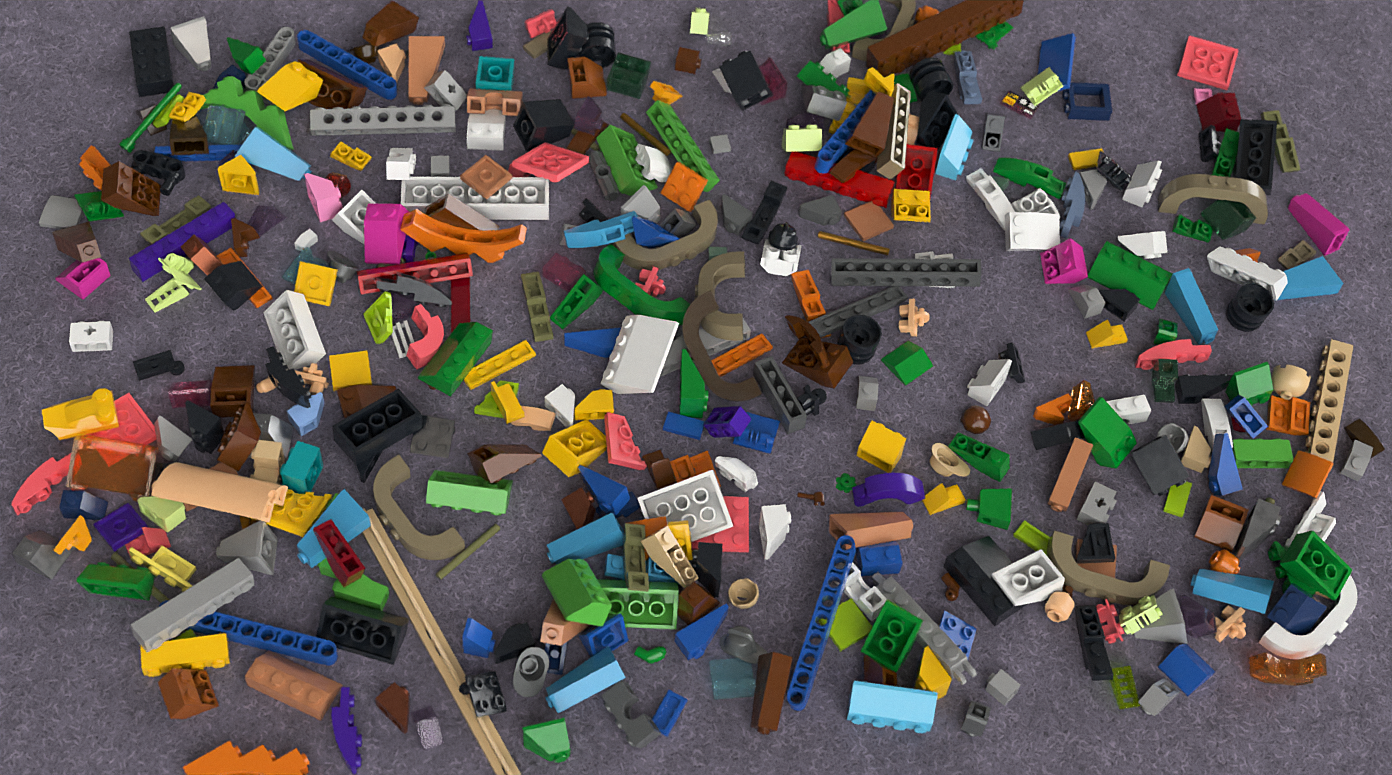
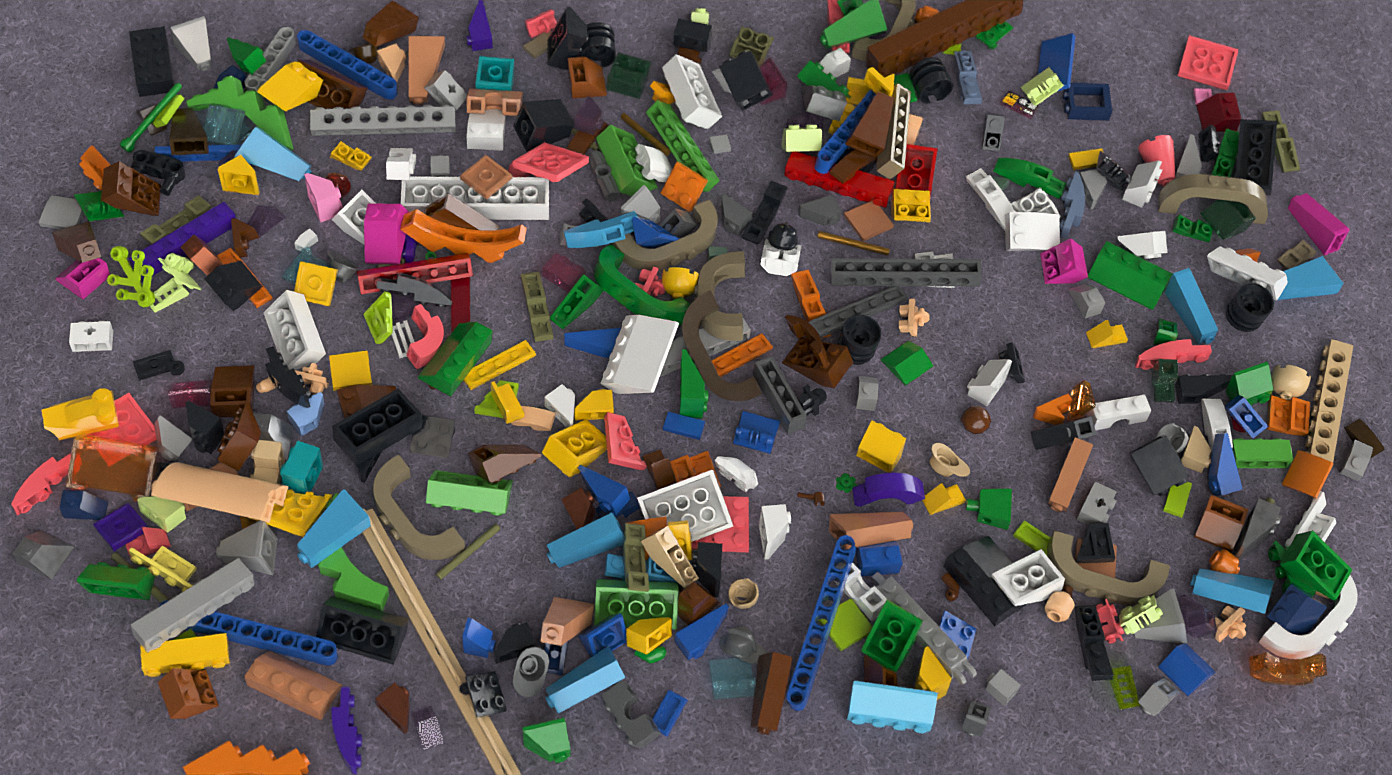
light orange slope [53,515,92,555] -> none
yellow slope [169,92,206,122] -> none
dark red slope [313,519,365,587] -> none
bright green slope [542,559,612,626] -> none
dark purple brick [703,406,751,438] -> none
clear cone [707,30,732,47] -> none
black slope [918,91,958,151] -> none
medium azure slope [935,114,974,180] -> none
green slope [949,432,1010,482] -> none
green slope [1078,397,1137,469] -> none
black slope [1099,289,1140,322] -> none
none -> lime plant [107,246,155,307]
none -> yellow slope [626,617,672,654]
none -> white brick [662,55,722,129]
none -> yellow cylinder [662,267,699,299]
none -> black slope [673,18,712,52]
none -> olive slope [729,26,774,67]
none -> coral cone [1138,135,1175,187]
none -> light grey slope [1175,134,1202,179]

